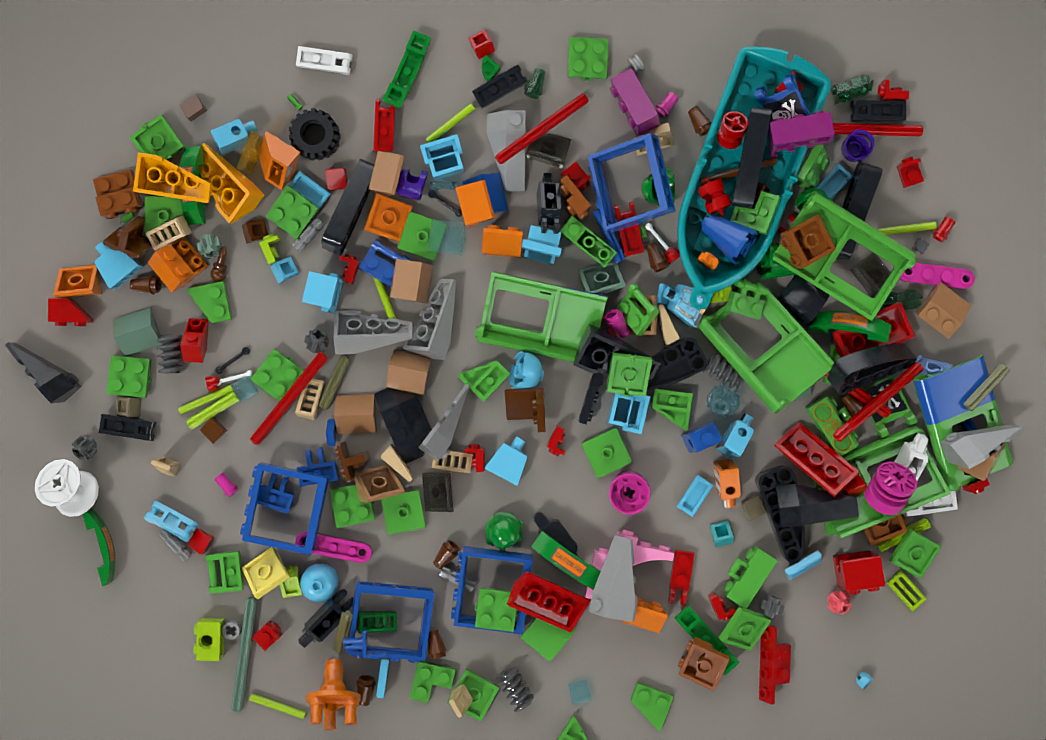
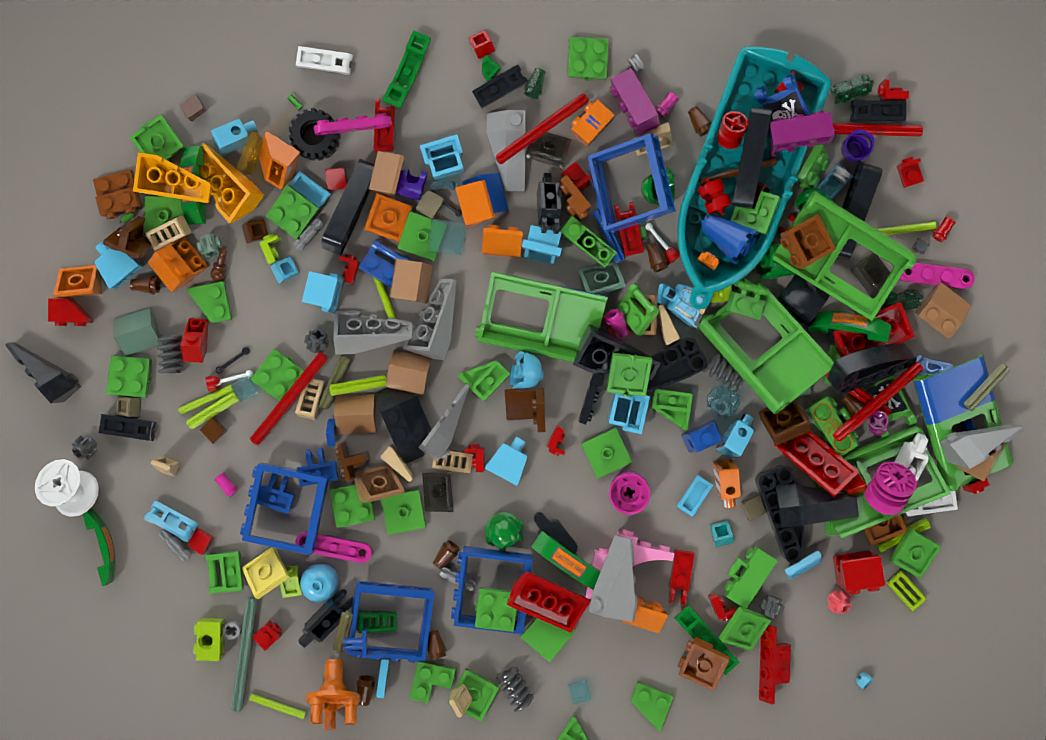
lime bar [426,103,475,143] -> none
none -> dark pink plate [314,113,392,135]
none -> lime axle [329,375,387,396]
none -> dark tan slope [416,190,444,219]
none -> orange brick [570,99,615,147]
none -> reddish brown brick [759,399,811,445]
none -> light grey bush [831,166,851,185]
none -> magenta wheel [868,411,889,436]

